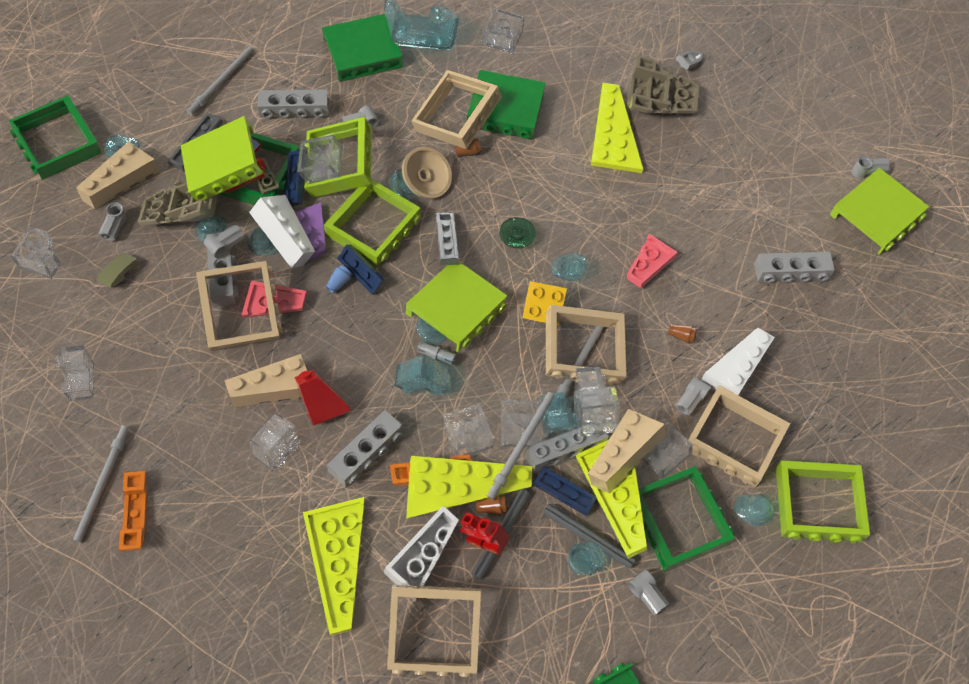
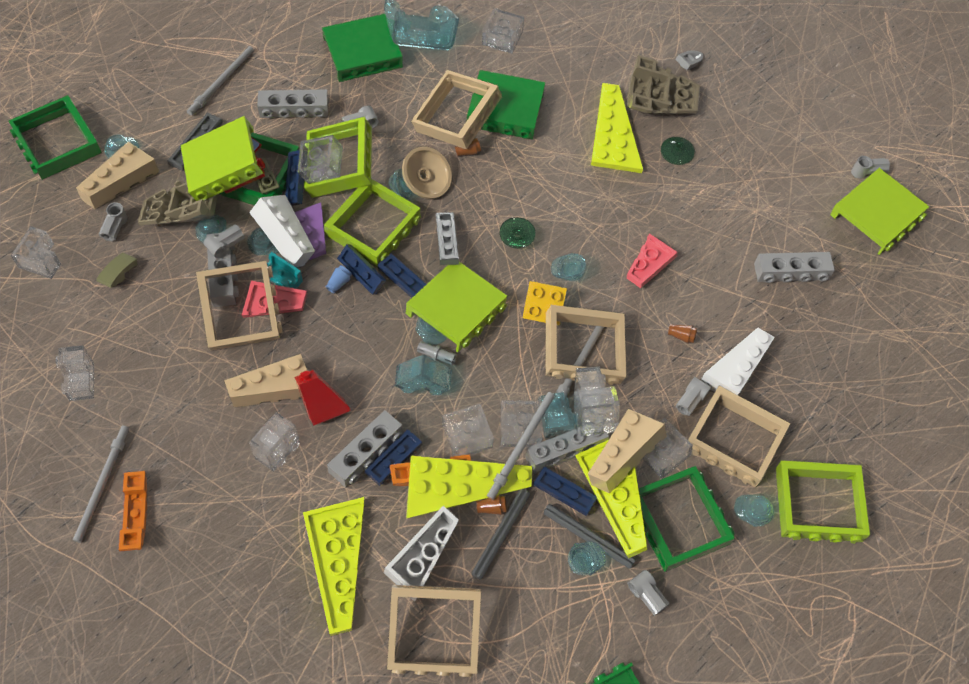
red hips [460,513,510,555] -> none
none -> teal hinge [262,252,303,289]
none -> dark blue plate [365,429,422,486]
none -> dark blue plate [378,254,427,298]
none -> clear green dish [661,137,695,165]

